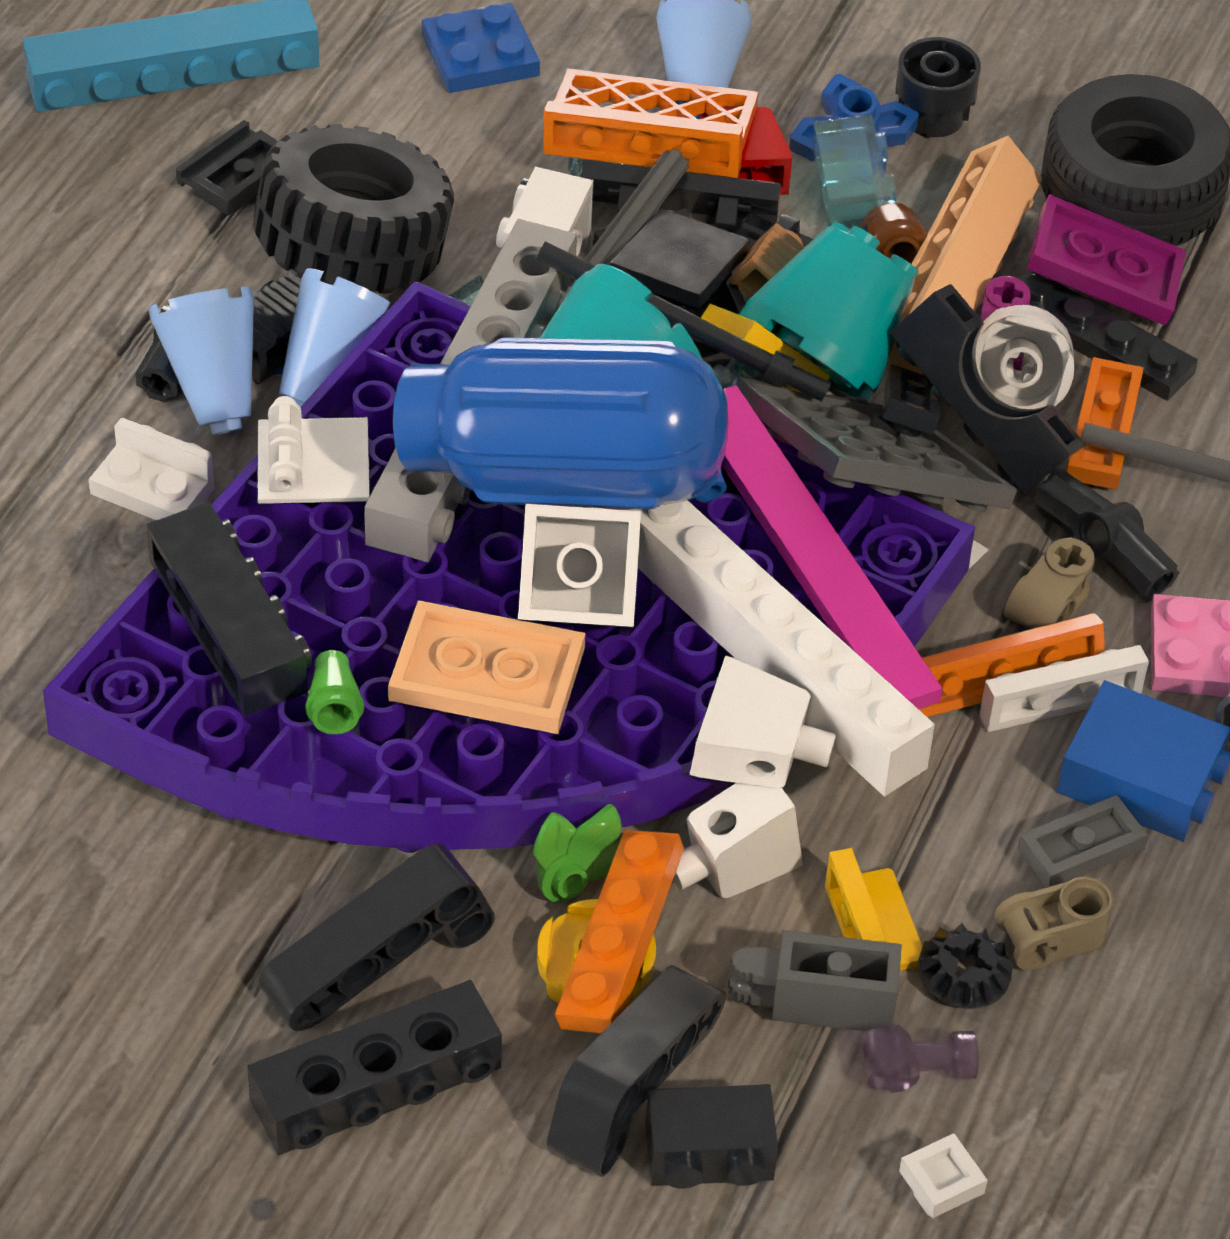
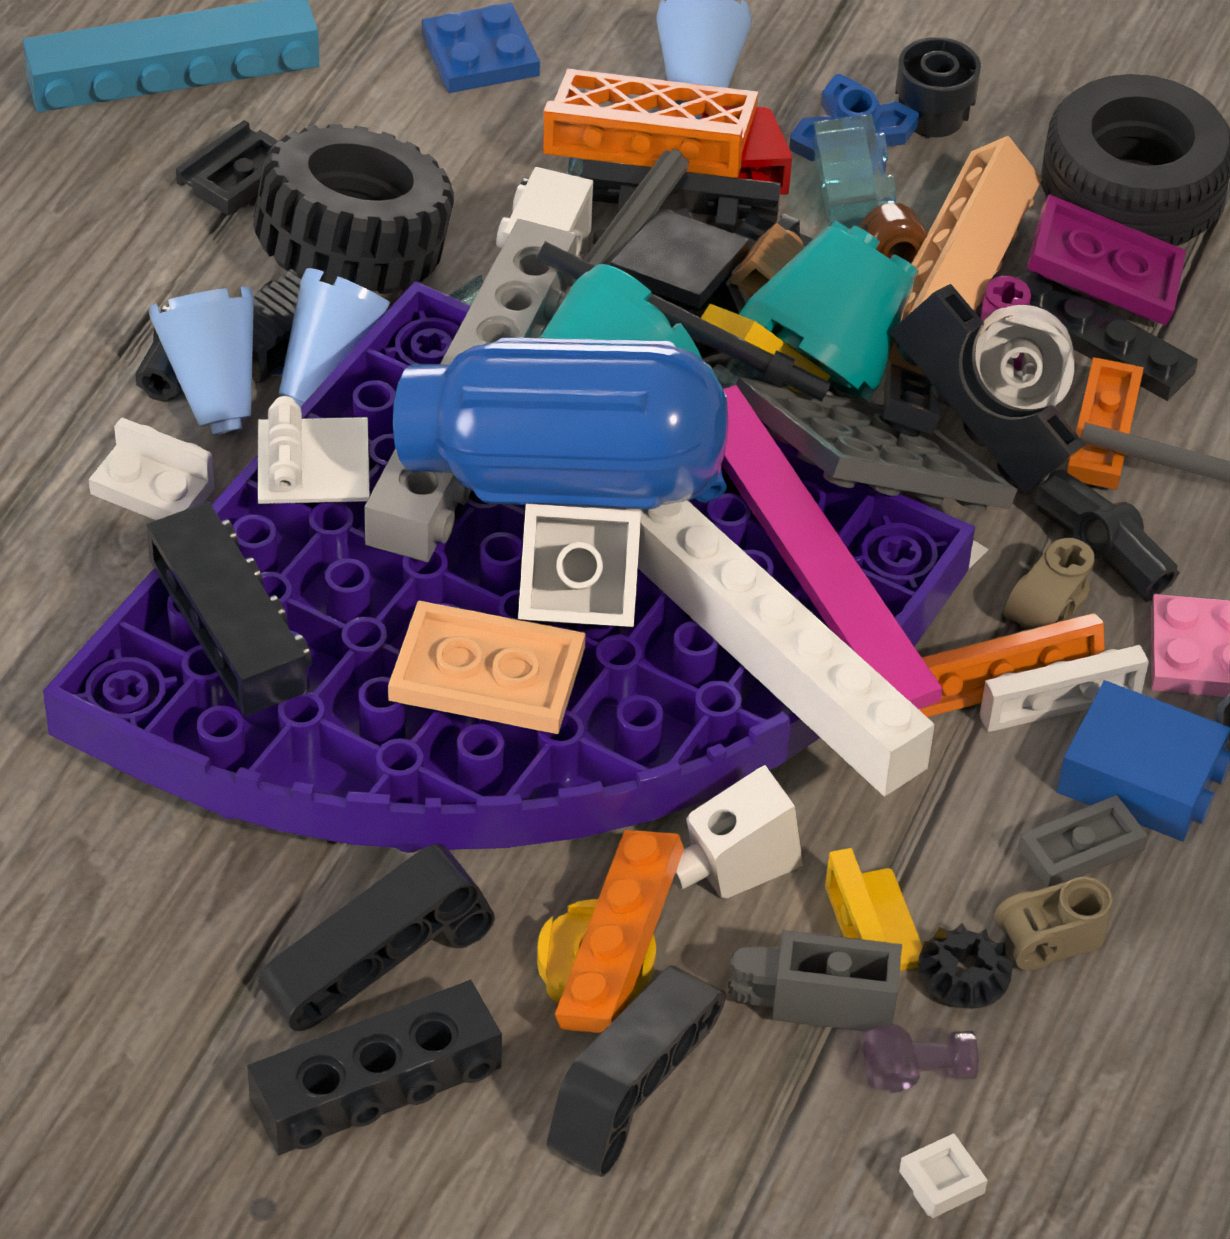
bright green cone [306,650,364,734] -> none
bright green plate [533,804,622,902] -> none
black brick [645,1084,778,1189] -> none
white torso [690,656,836,789] -> none

